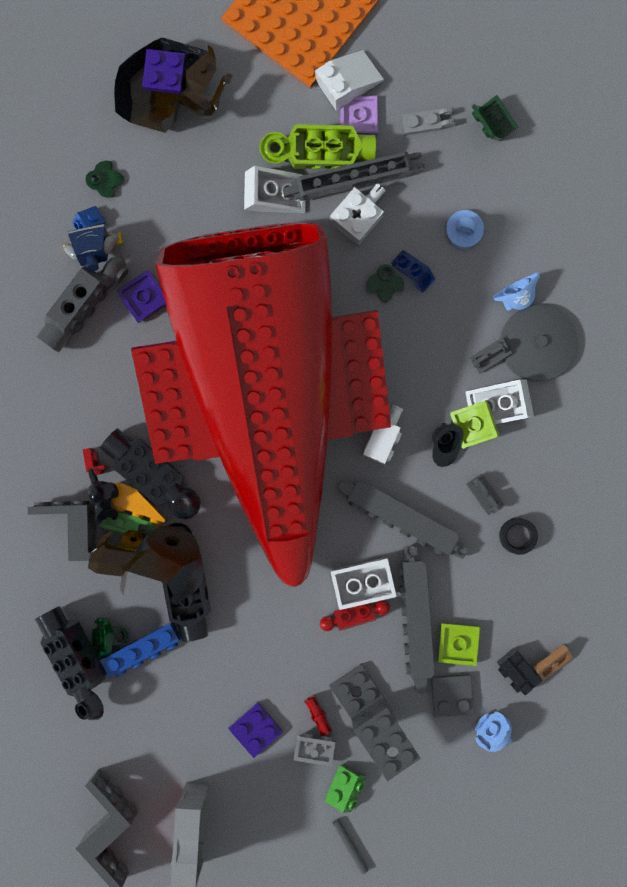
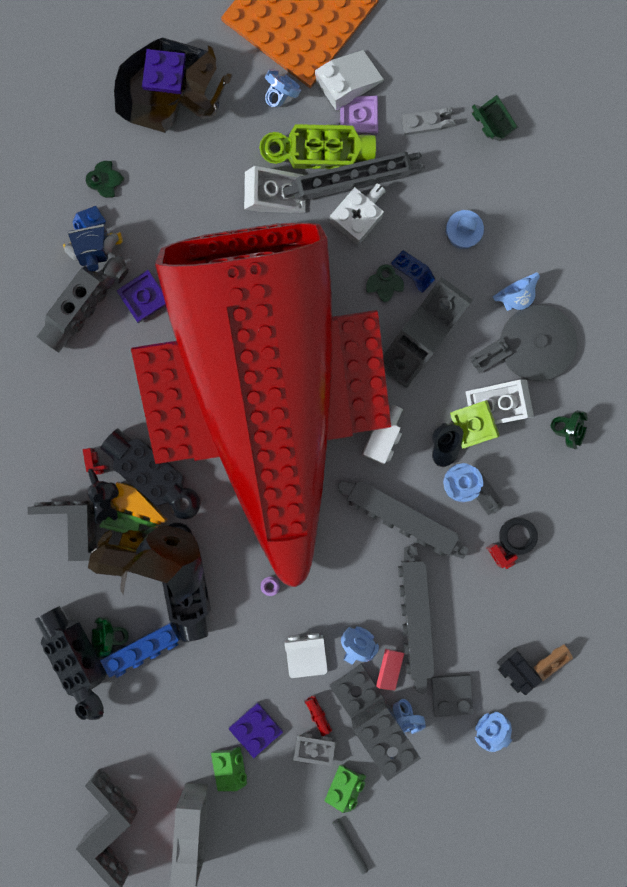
red plate [320,600,390,632] -> none
white brick [330,557,396,610] -> none
lime plate [437,623,480,666] -> none
none -> bright green bracket [211,747,247,791]
none -> lavender plate [261,577,280,596]
none -> light blue tile [265,68,301,107]
none -> white bracket [285,633,327,678]
none -> light blue tile [341,626,379,665]
none -> coral tile [376,649,404,691]
none -> dark grey bracket [383,277,473,388]
none -> light blue tile [393,699,426,734]
none -> light blue tile [443,463,483,502]
none -> red bracket [486,544,518,569]
none -> dark green tile [550,410,588,449]

